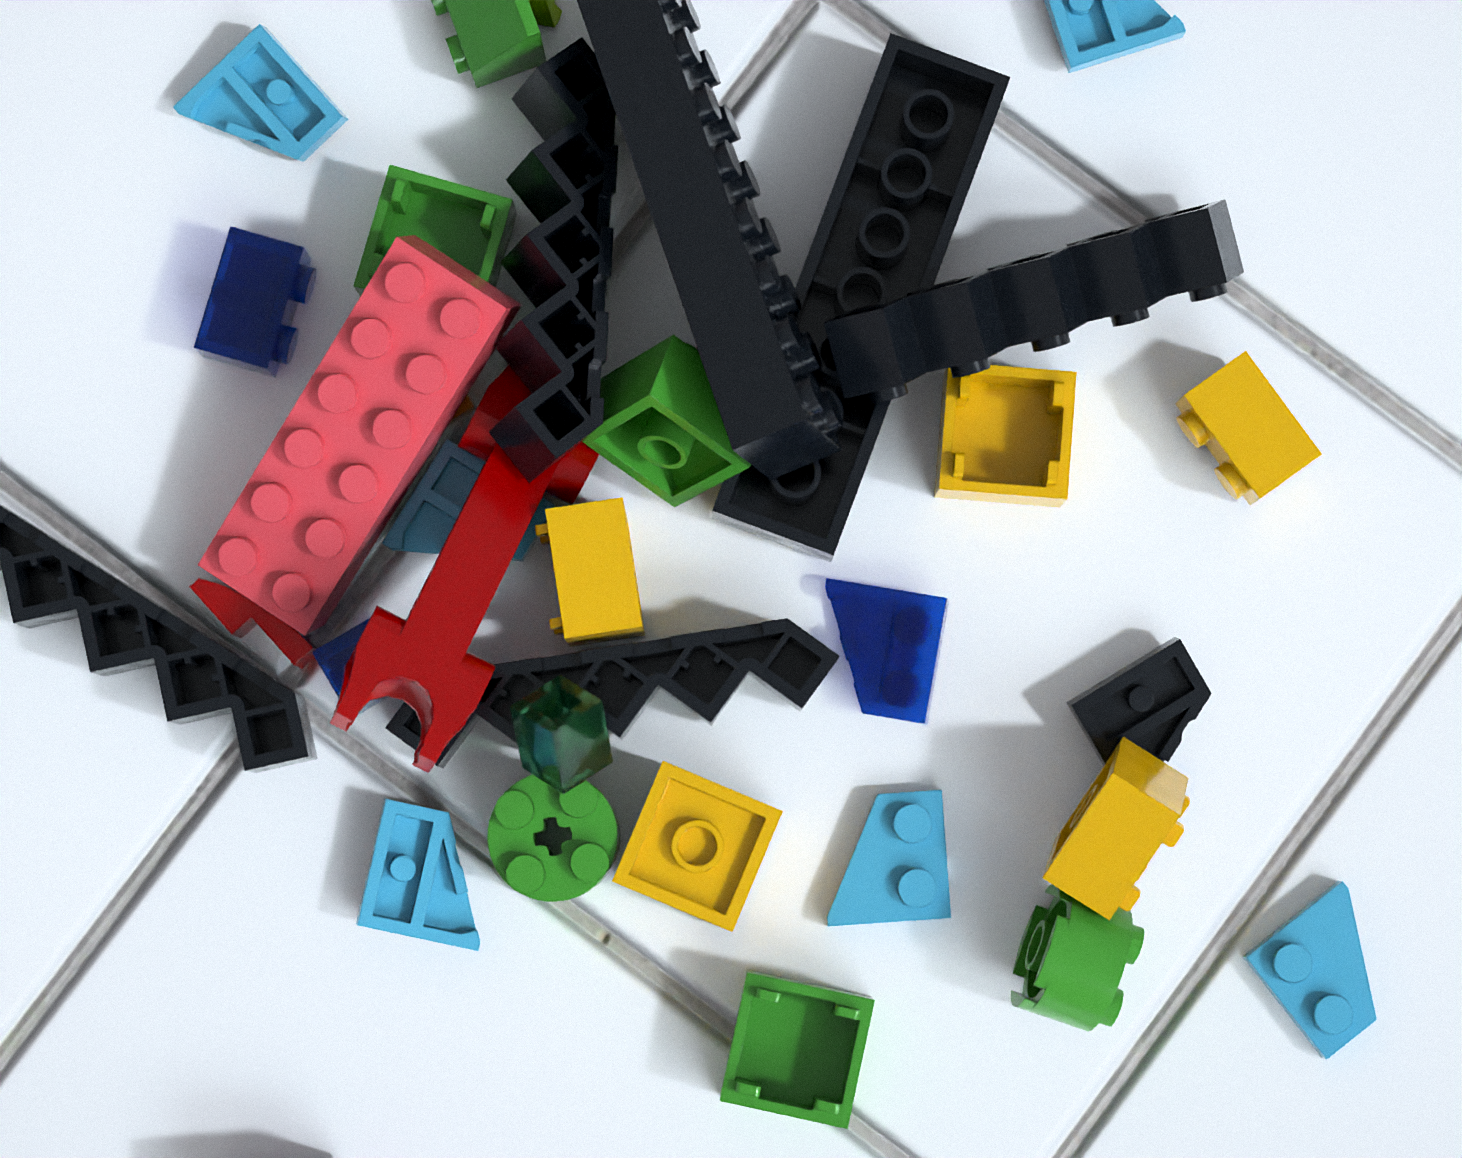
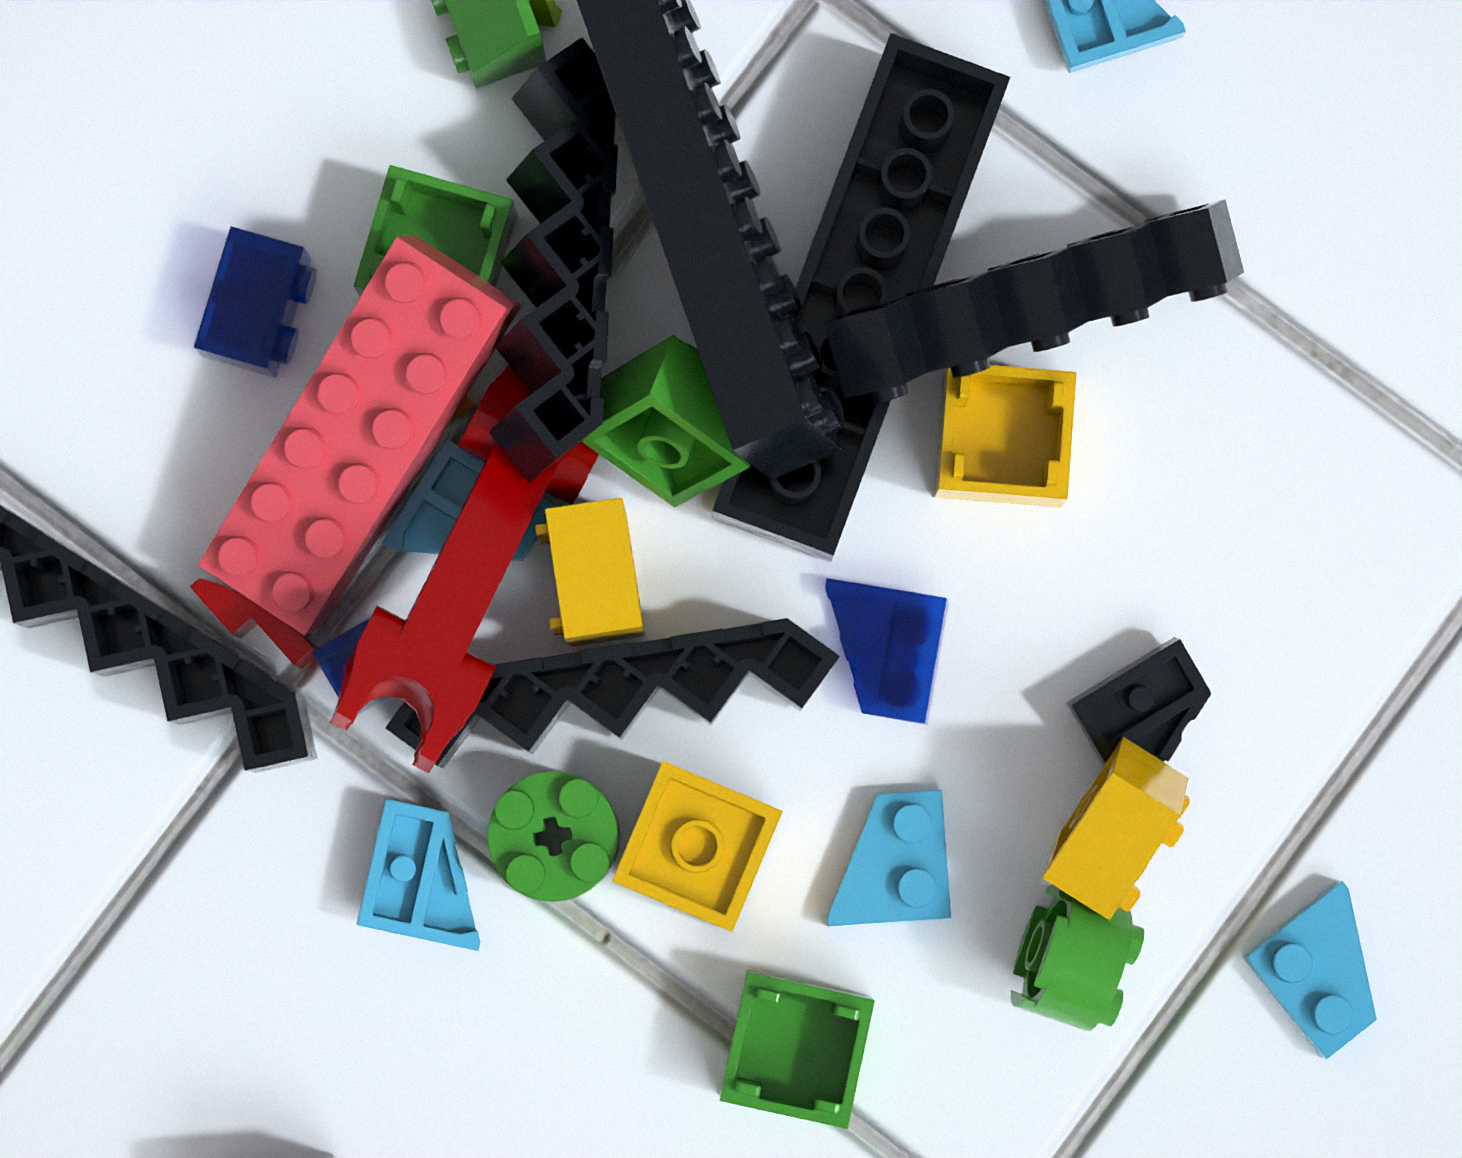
medium azure wing [173,24,349,162] -> none
clear green brick [510,675,613,794] -> none
yellow brick [1175,351,1322,506] -> none

